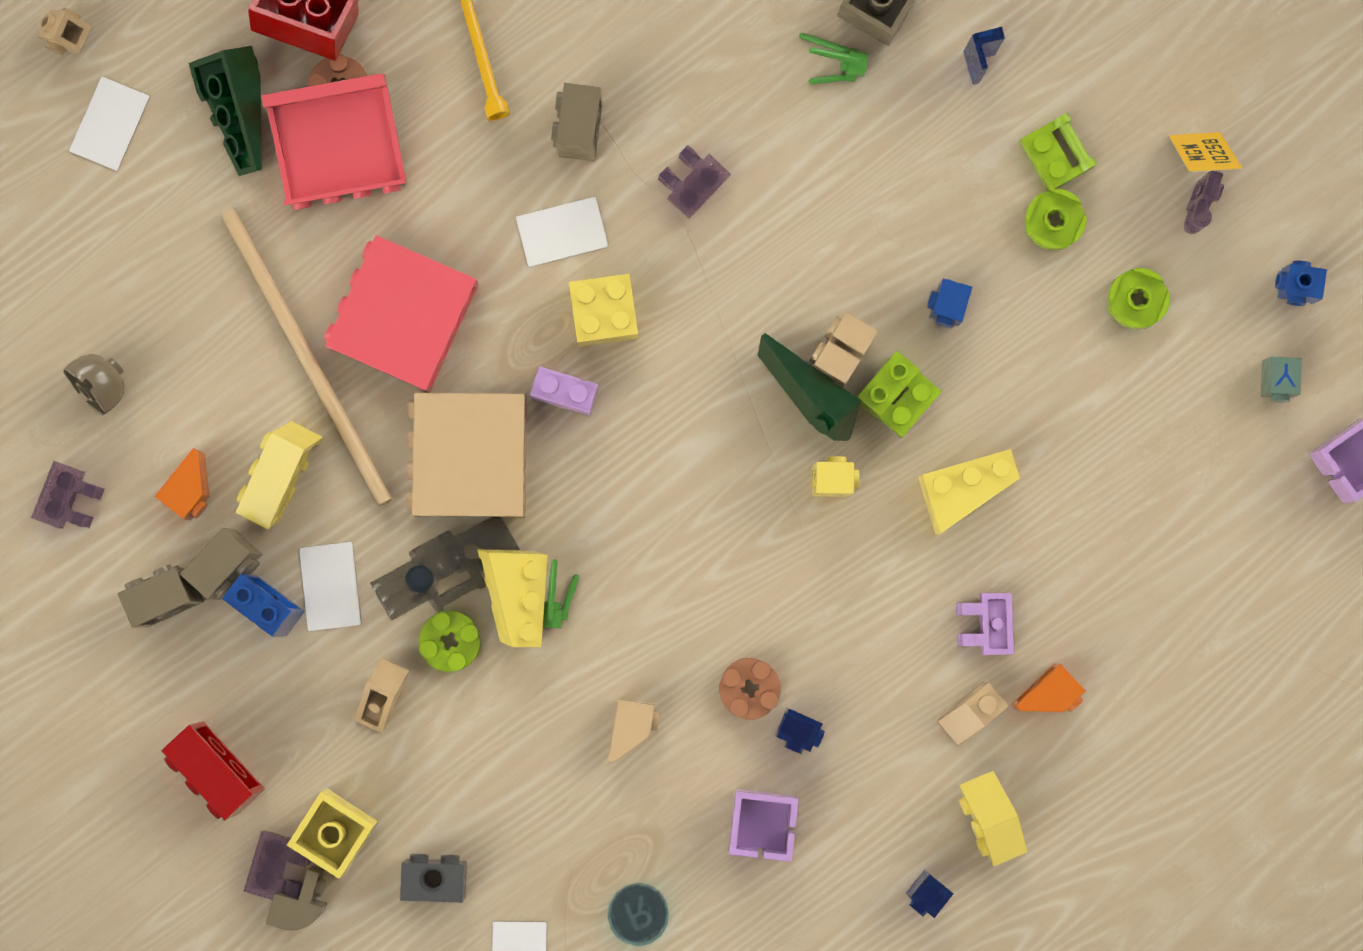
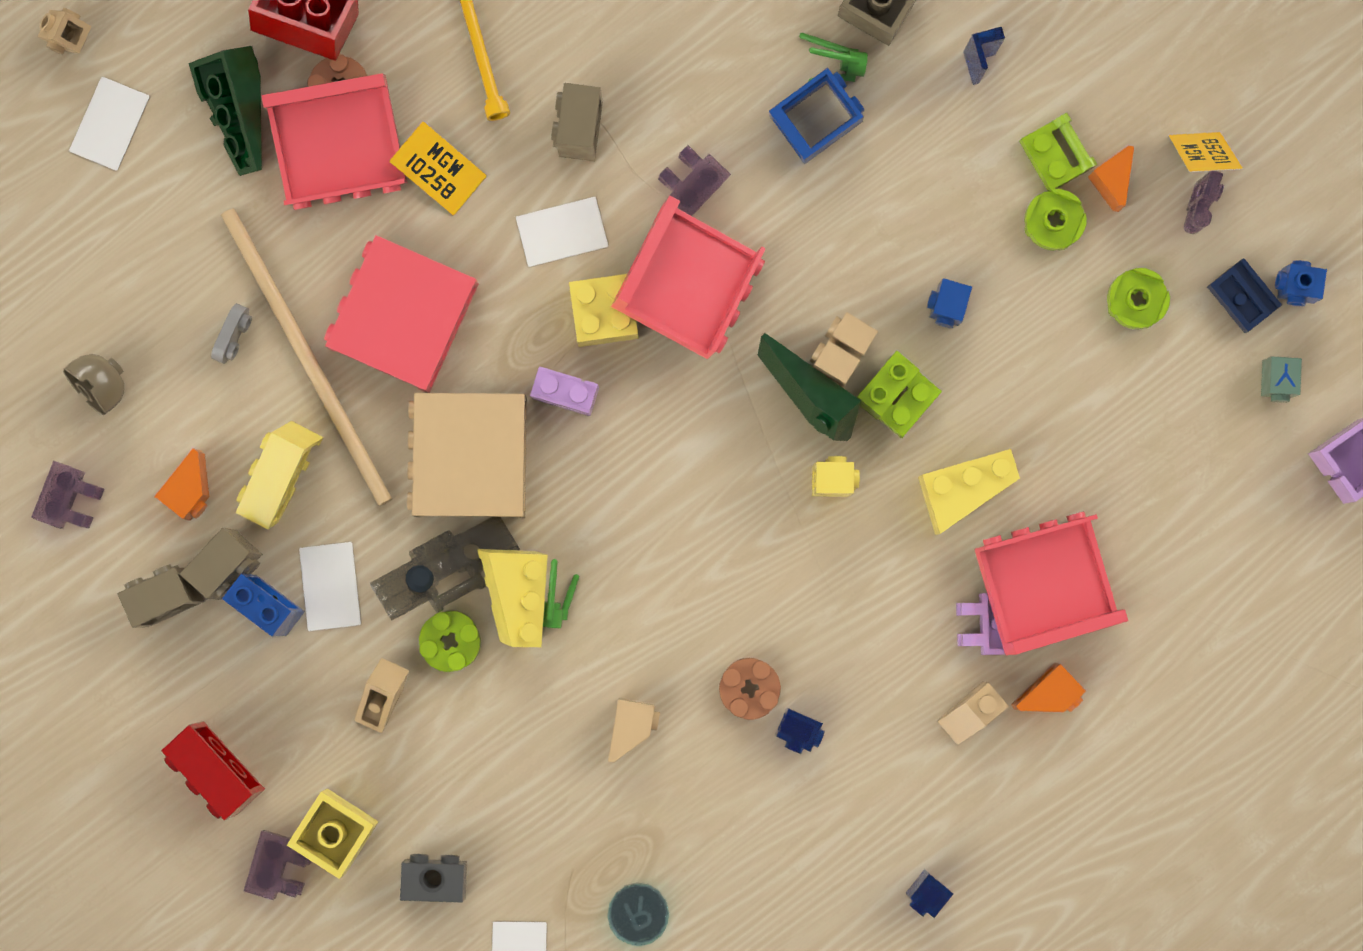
dark tan brick [266,866,327,930] -> none
lavender piece [728,788,799,862] -> none
light yellow brick [958,771,1028,866] -> none
none -> light grey plate [211,303,252,364]
none -> yellow sticker [390,122,486,215]
none -> coral panel [611,195,766,359]
none -> blue window [769,68,865,164]
none -> coral panel [974,511,1128,656]
none -> orange slope [1088,145,1134,212]
none -> dark blue plate [1207,258,1282,333]

